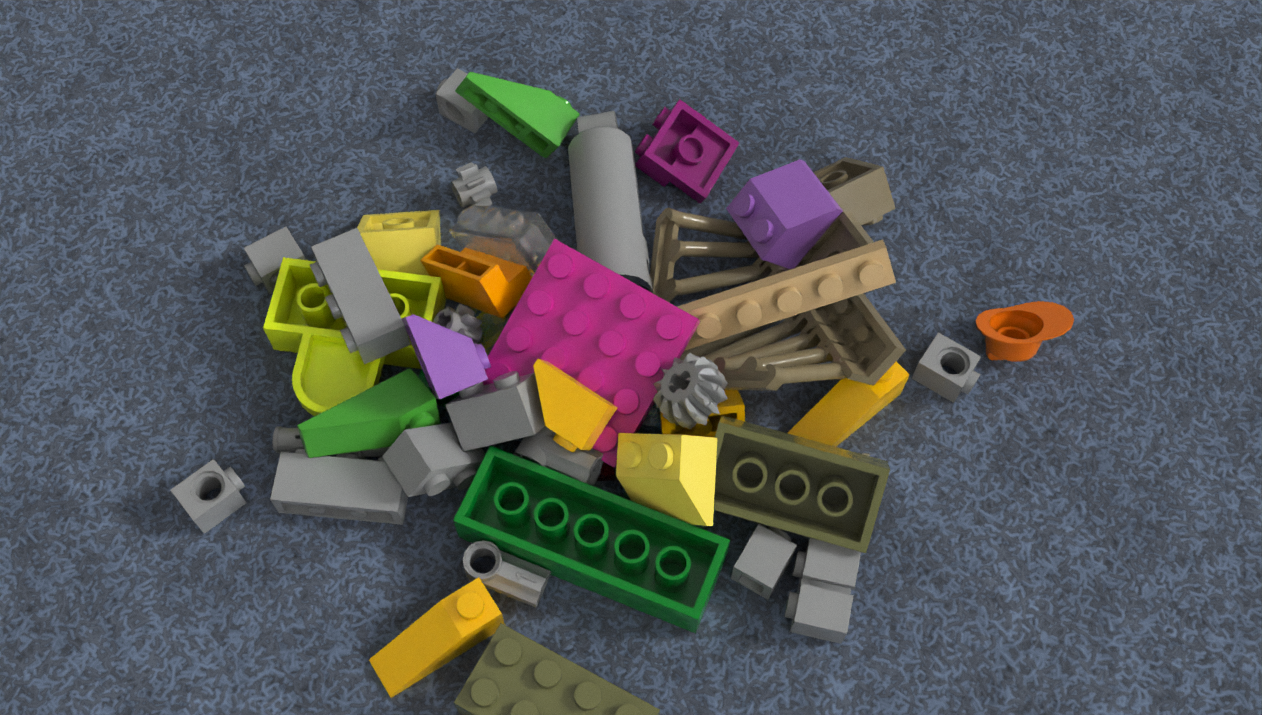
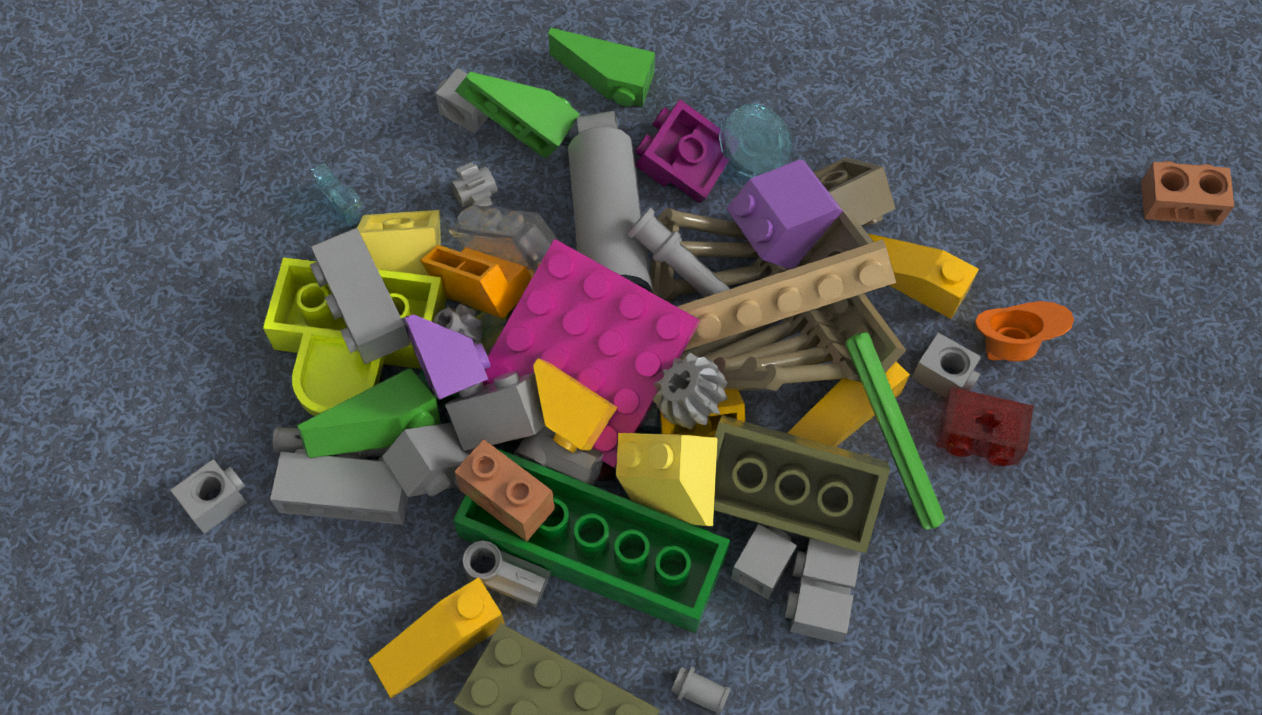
light grey brick [244,227,306,295] -> none
none -> clear light blue plate [311,163,363,230]
none -> nougat brick [454,439,555,542]
none -> bright green slope [548,28,655,107]
none -> light grey pin [626,207,730,298]
none -> light grey pin [671,666,731,715]
none -> clear light blue tile [719,104,792,178]
none -> bright green axle [845,332,945,530]
none -> yellow slope [867,233,979,319]
none -> clear red brick [936,387,1034,467]
none -> nougat brick [1141,161,1234,225]

